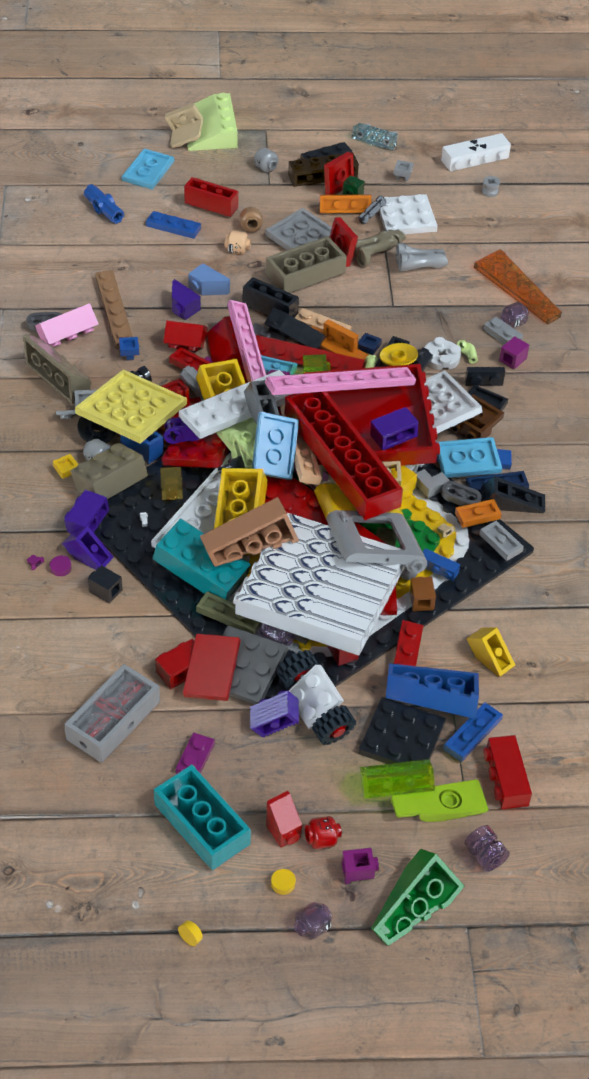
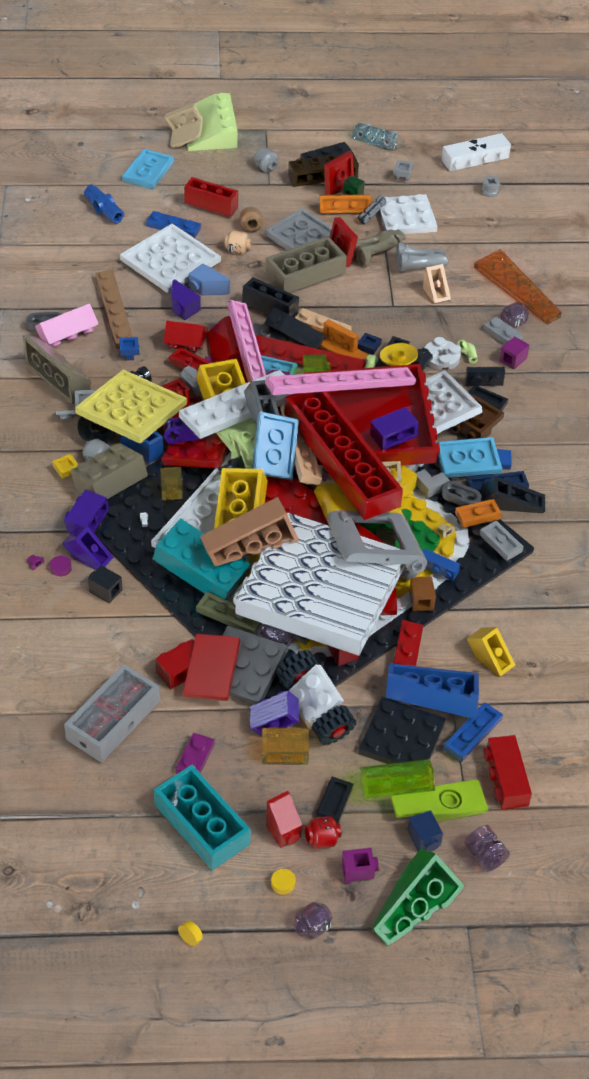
none -> white plate [120,224,221,294]
none -> clear yellow brick [262,727,309,765]
none -> black tile [316,777,354,823]
none -> dark blue brick [407,810,443,852]
none -> light nougat slope [423,264,451,304]

